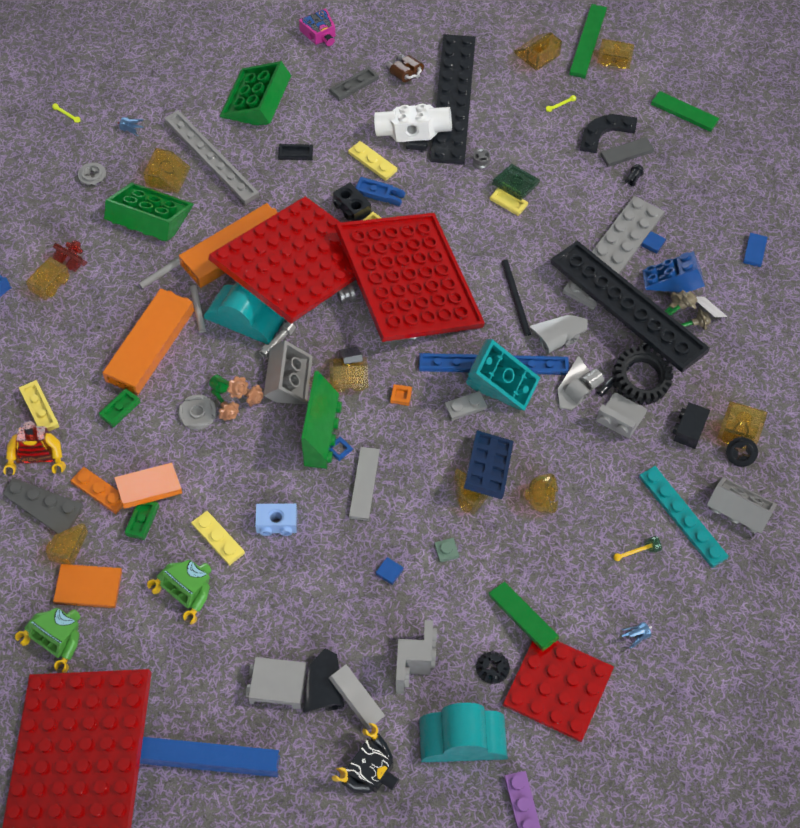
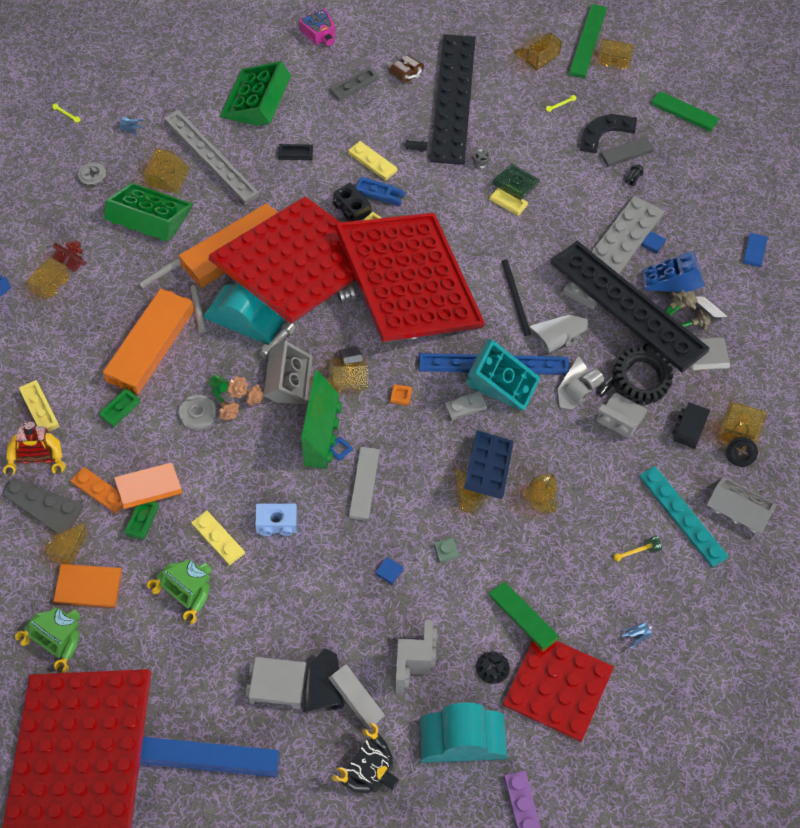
white brick [374,104,452,142] -> none
none -> light grey tile [689,337,730,371]

